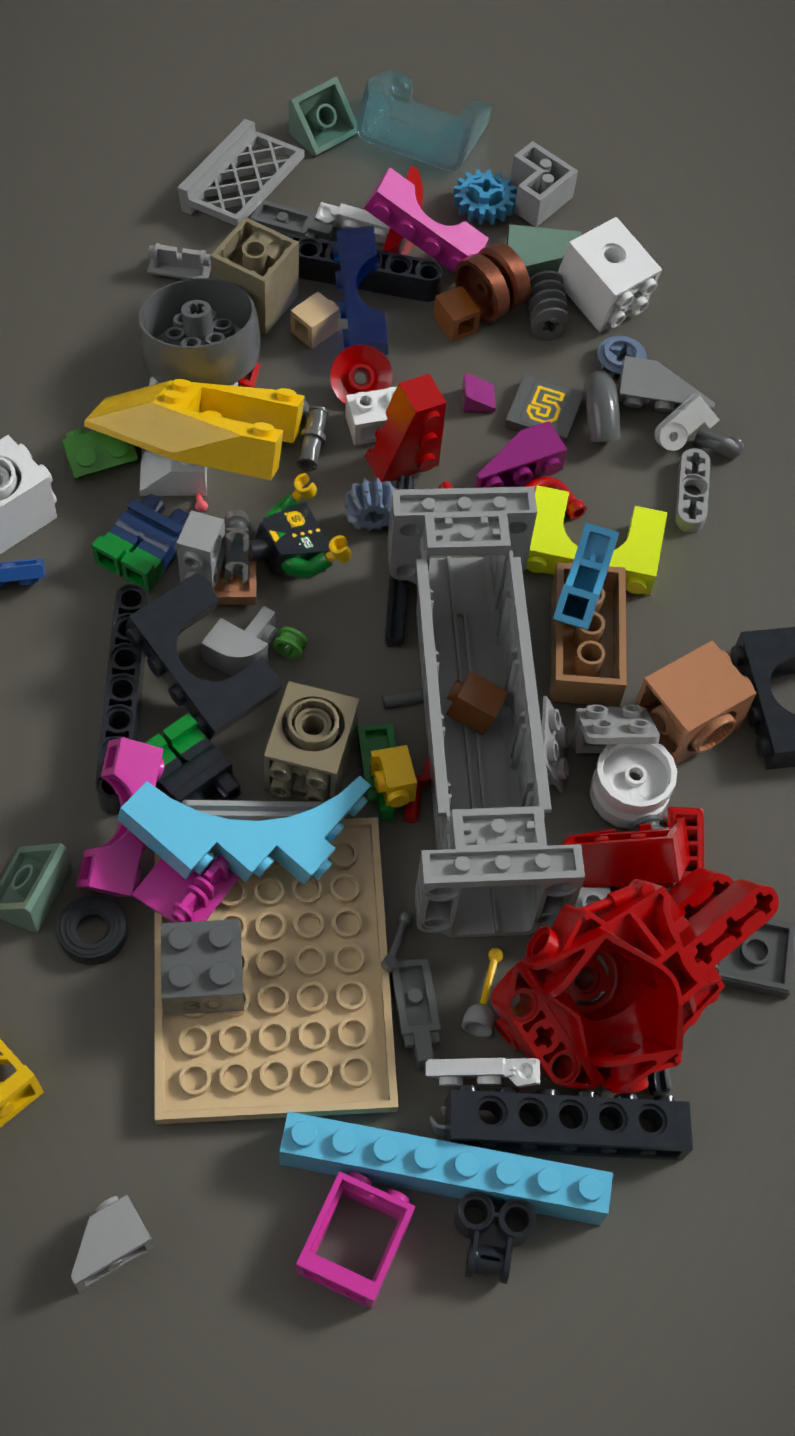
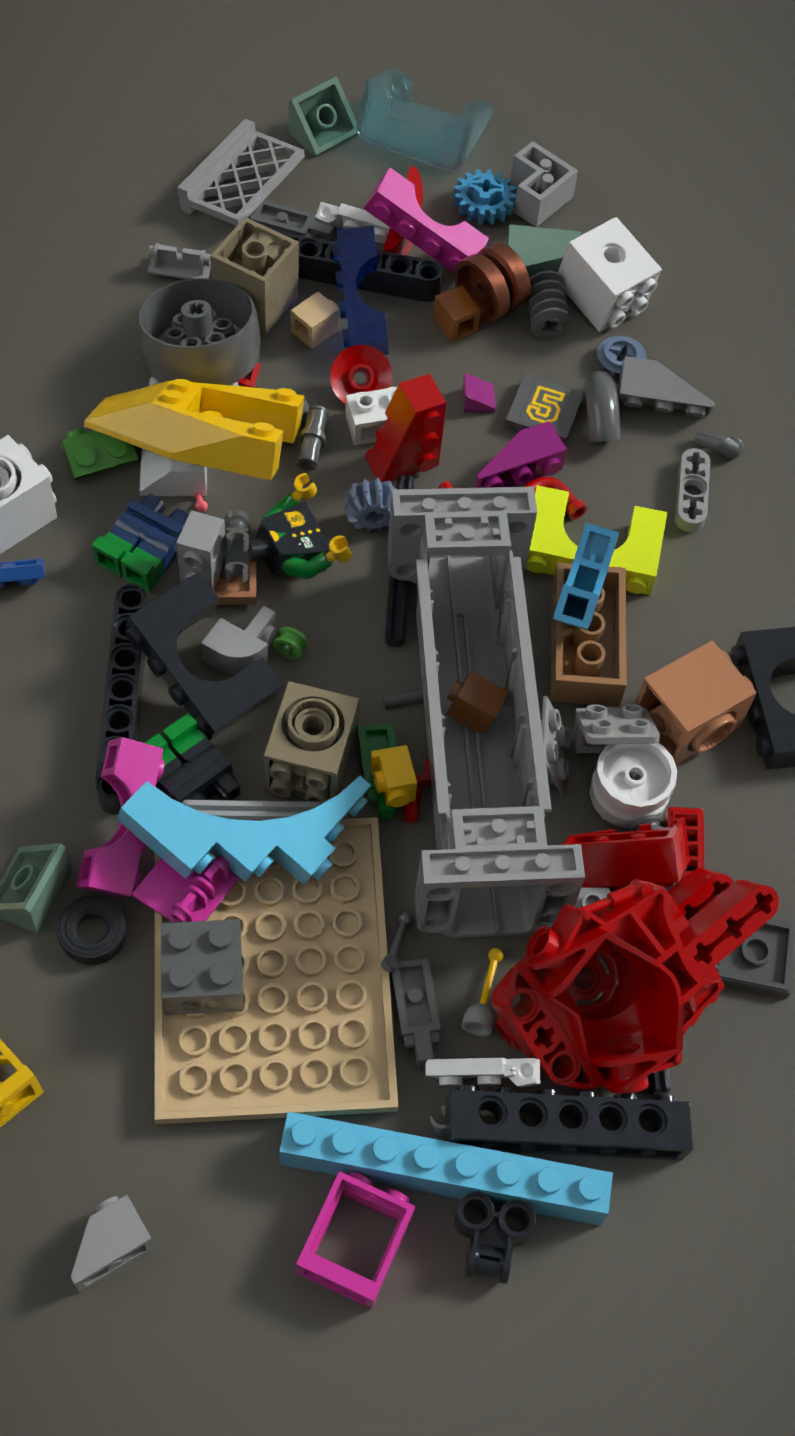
white leg [655,393,720,451] -> none

